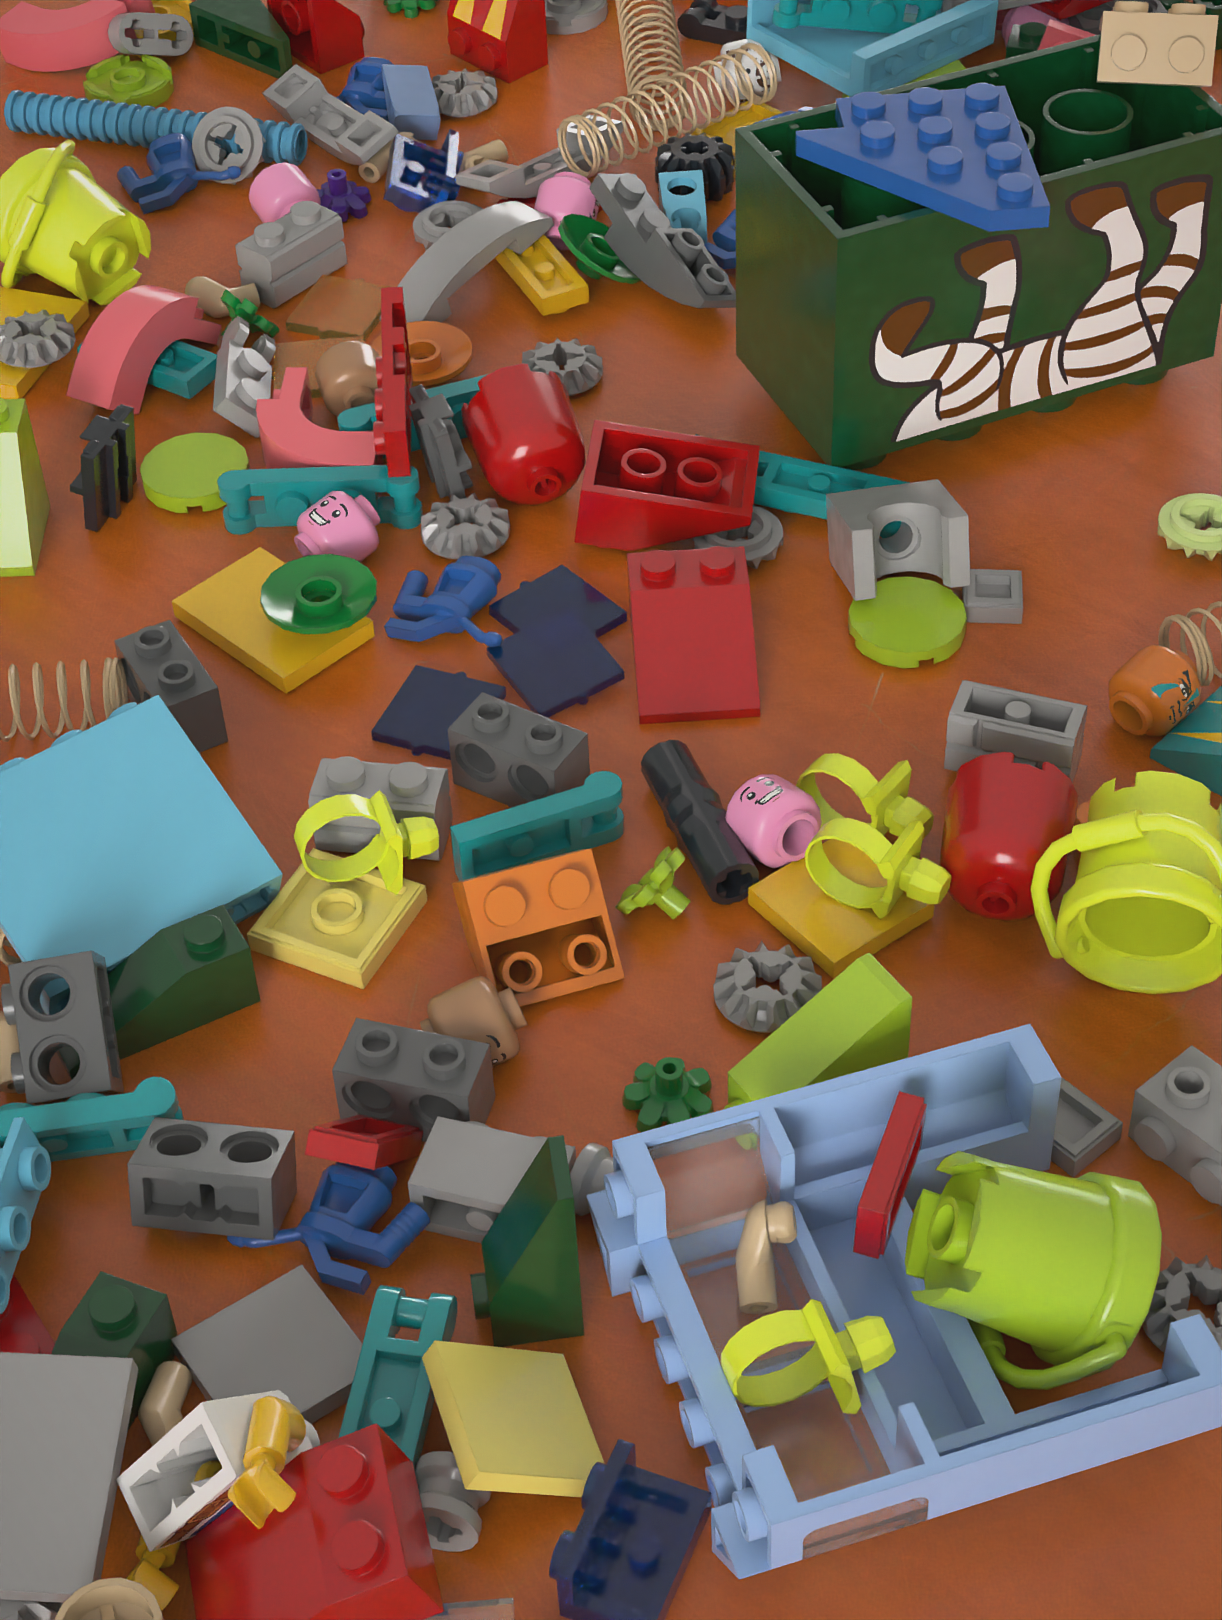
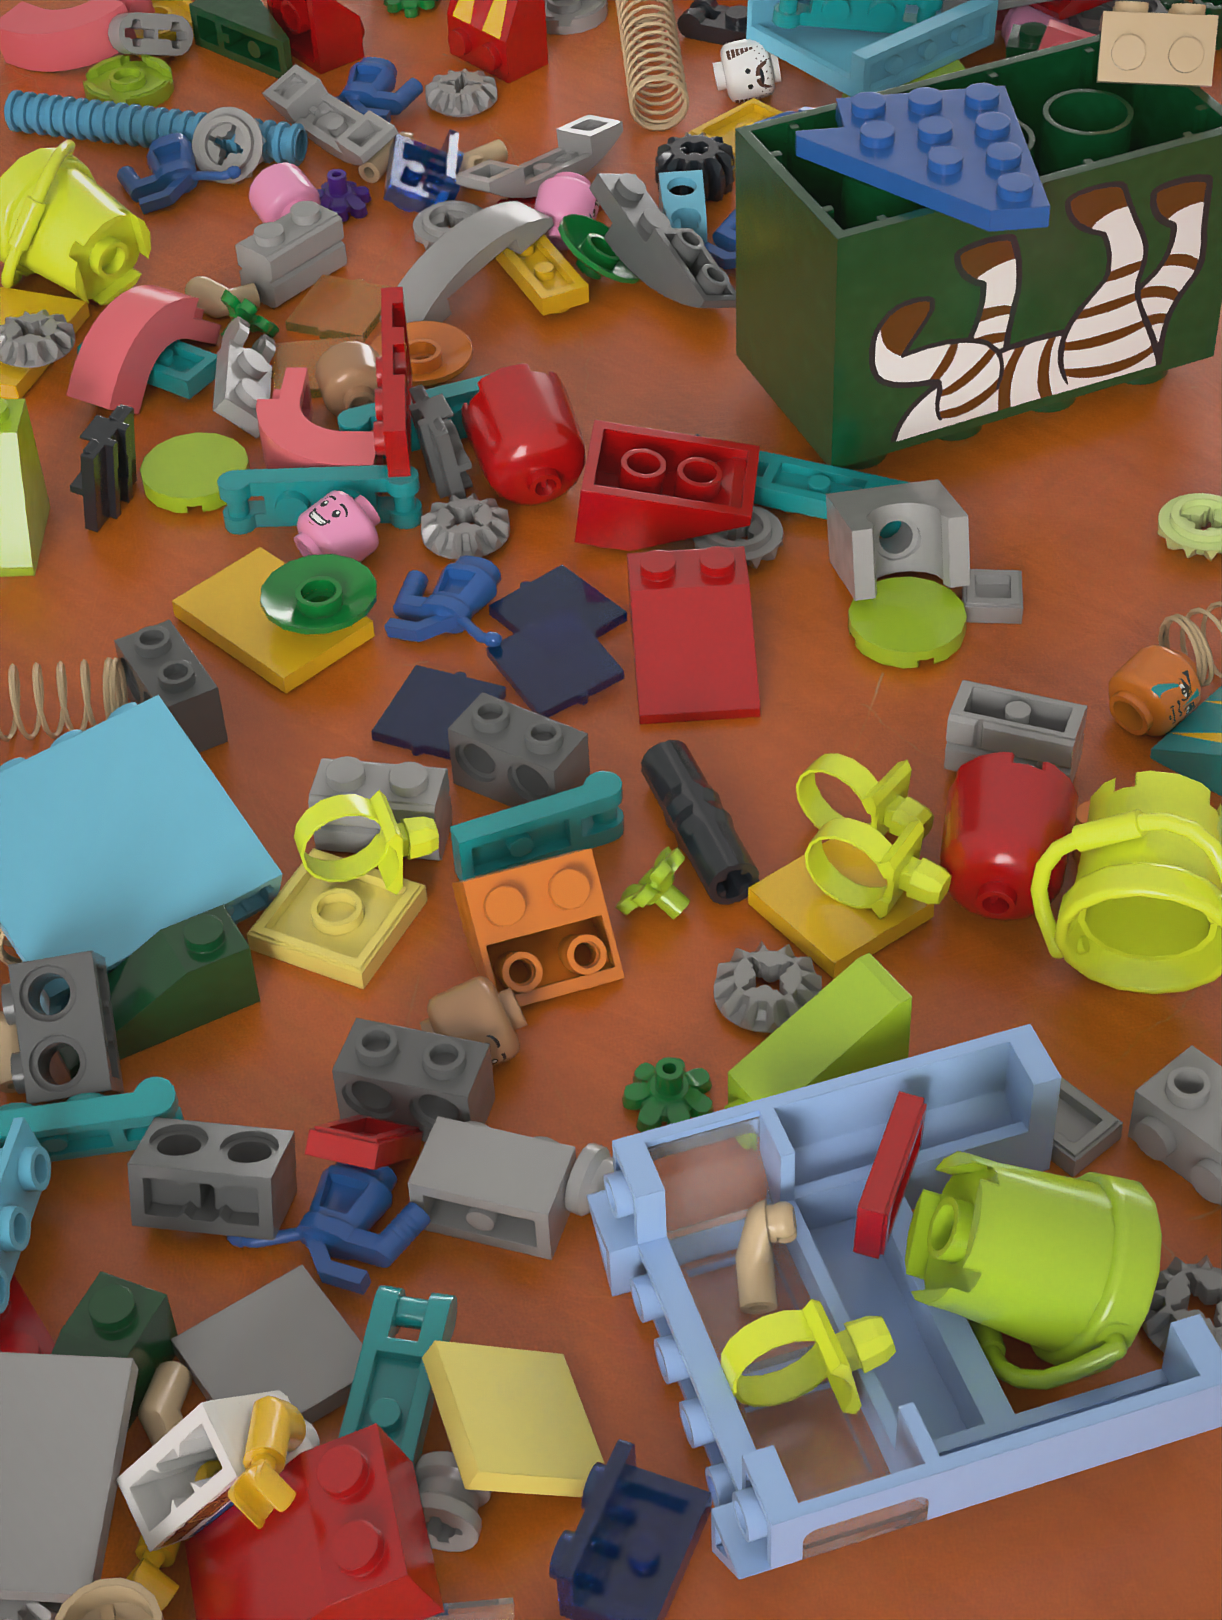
medium blue slope [381,64,441,140] -> none
dark green slope [470,1135,584,1347] -> none
light grey gear [522,338,603,396] -> none
tan piece [558,43,778,178] -> none
bright pink head [725,774,822,868] -> none

